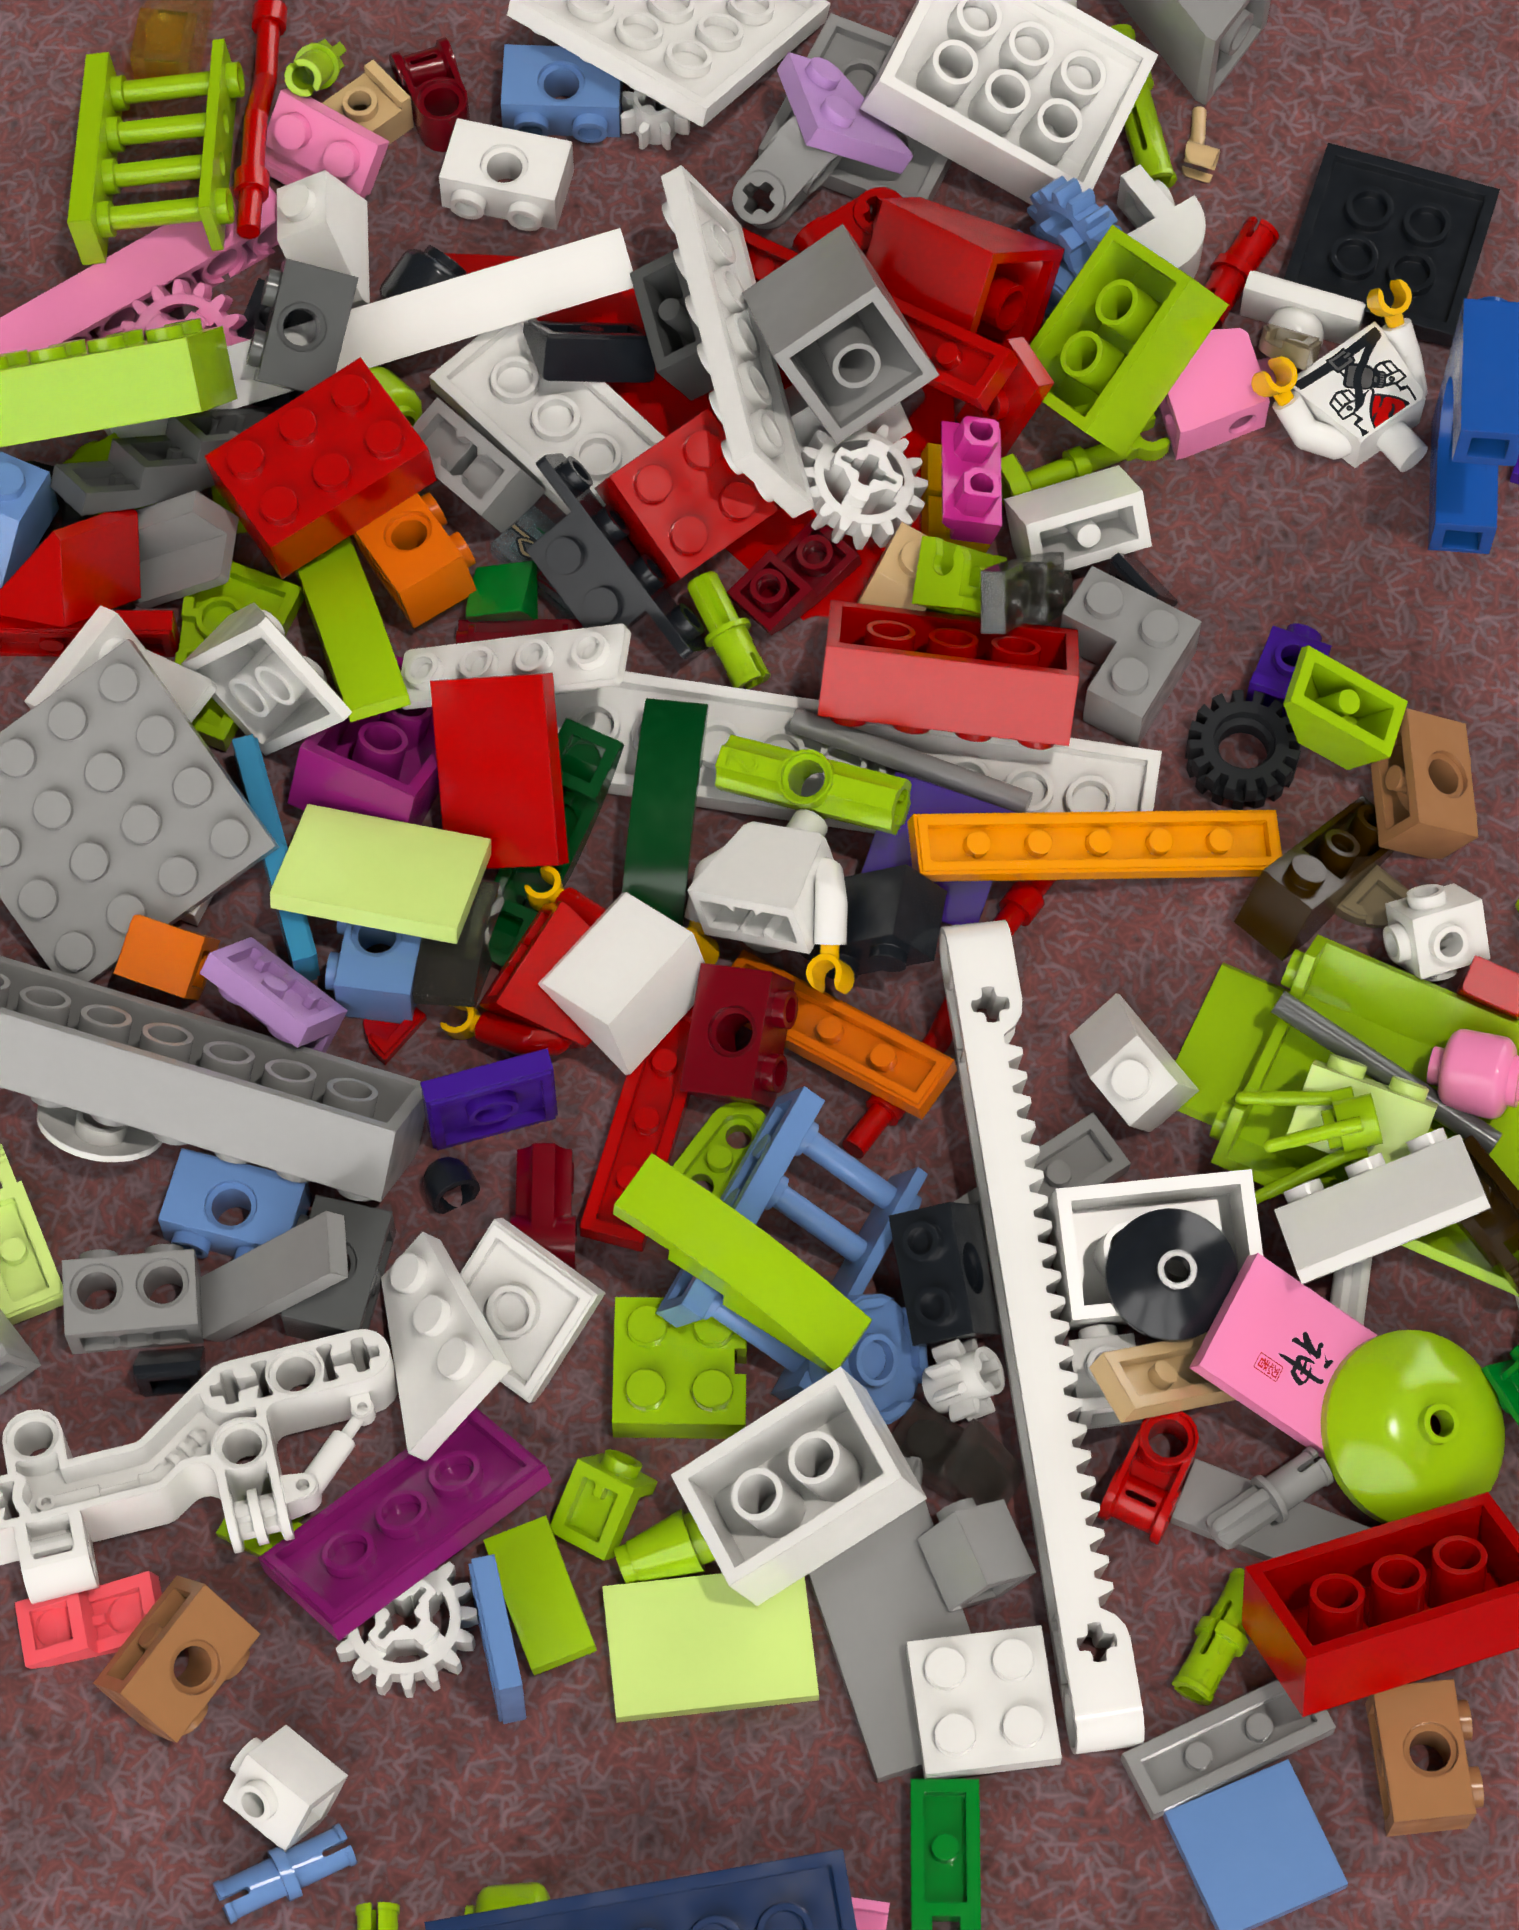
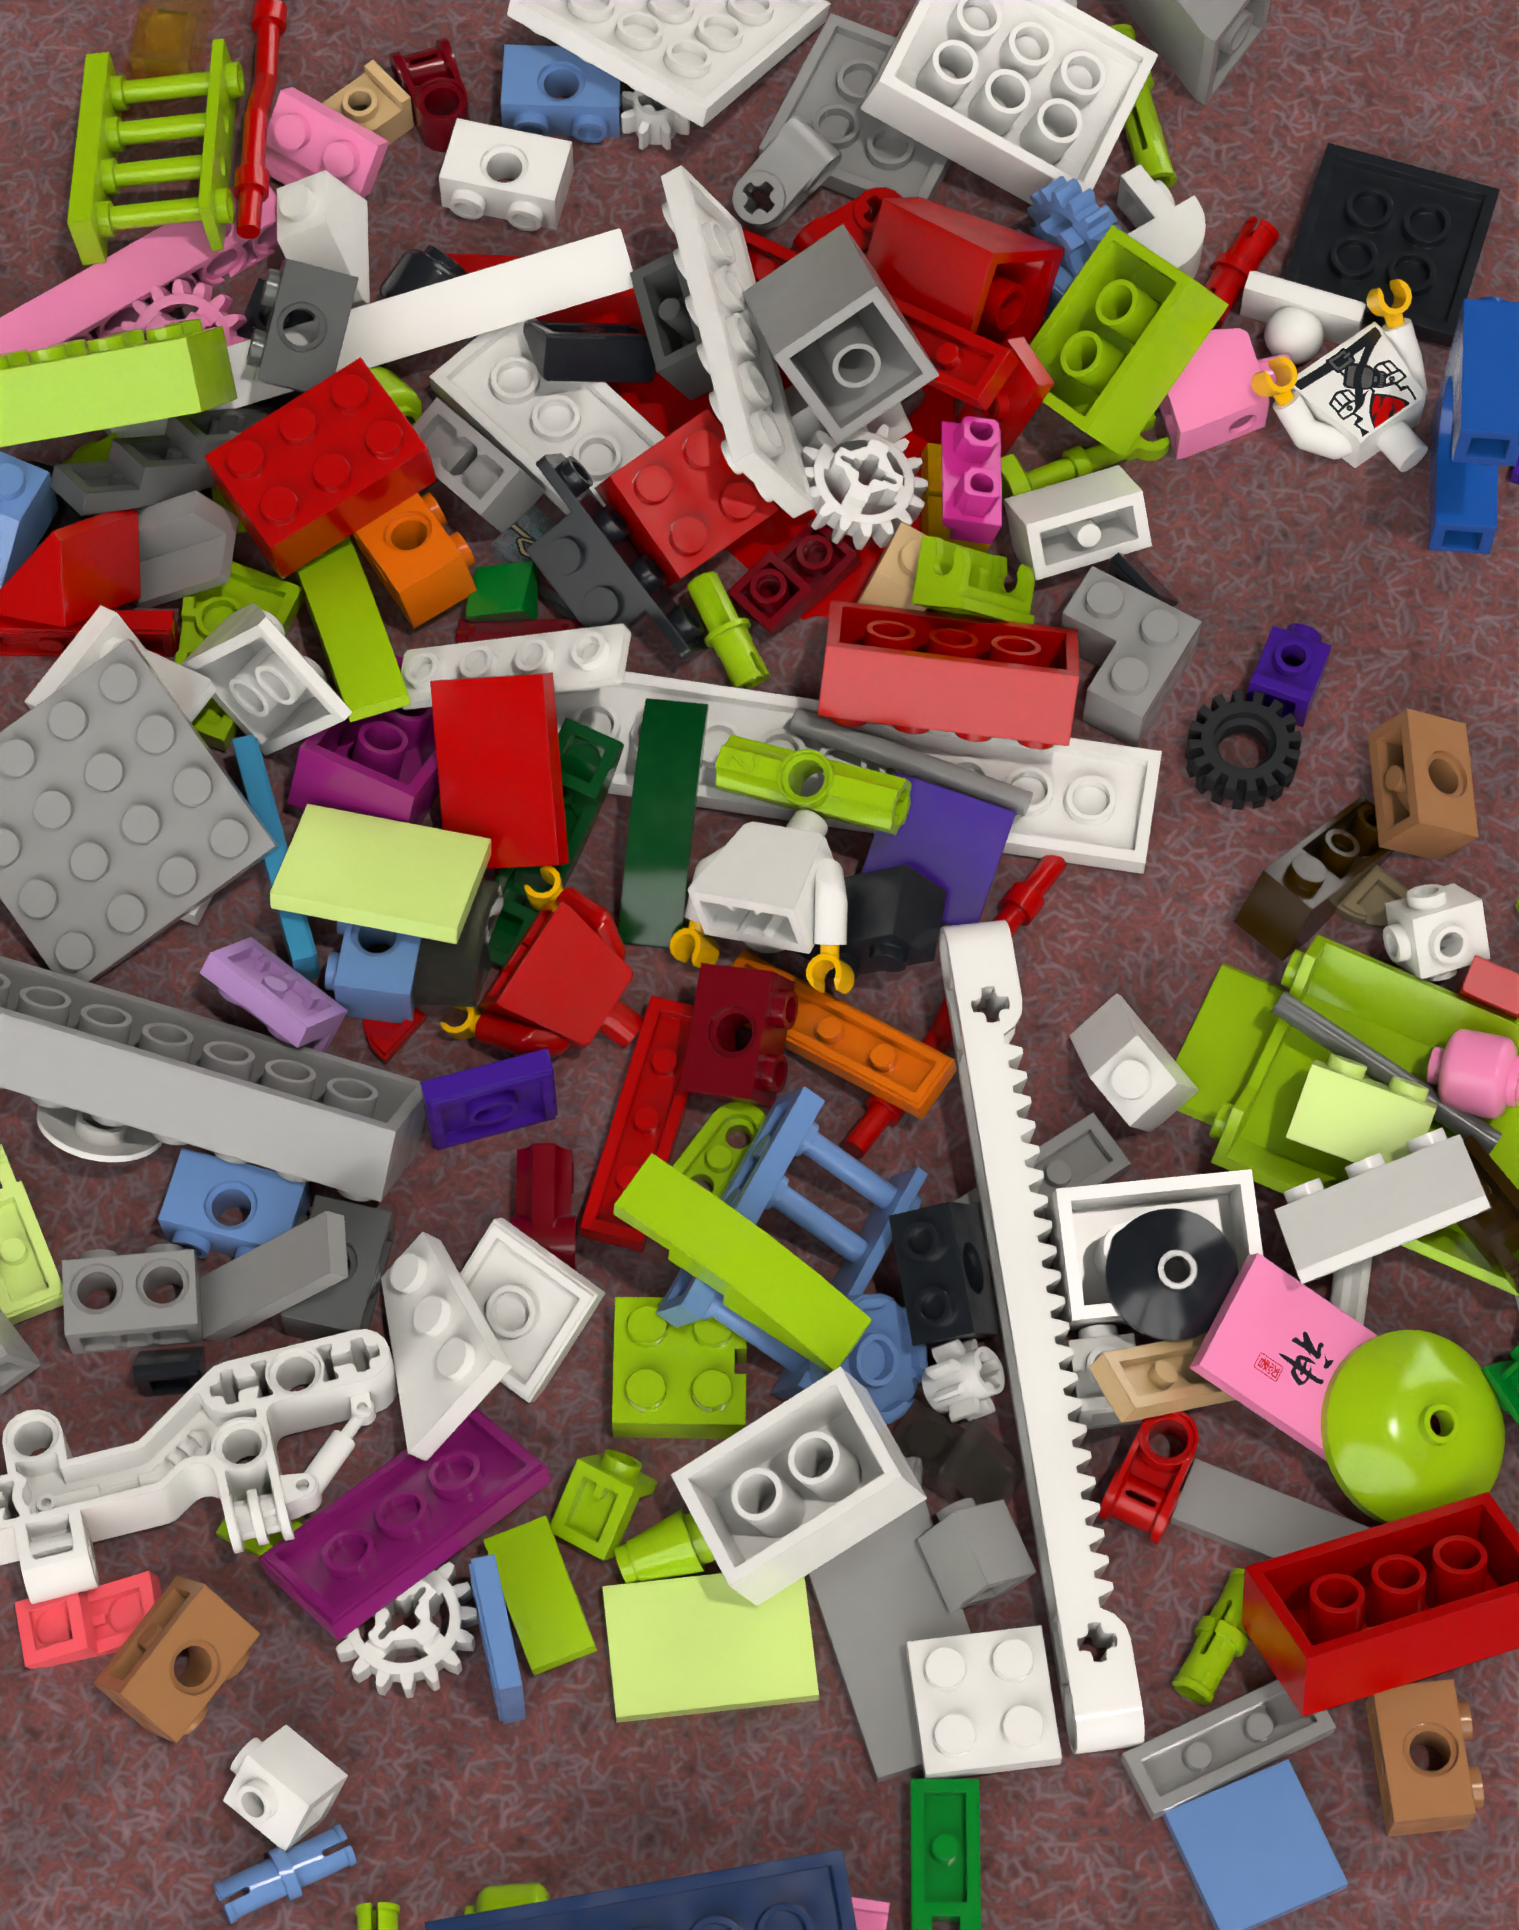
orange panel [113,914,221,1000] -> none
lime axle [284,39,346,97] -> none
black hinge [423,1156,480,1214] -> none
white slope [538,892,705,1075] -> none
lavender wing [777,52,913,174] -> none
light orange tile [907,810,1282,882] -> none
clear smoke slope [981,552,1073,634] -> none
tan hand [1182,106,1220,183] -> none
light grey axle [1205,1446,1334,1550] -> none
lime plant [1235,1086,1383,1205] -> none
dark tan tile [1258,323,1322,370] -> none
lime slope [1283,645,1408,770] -> none

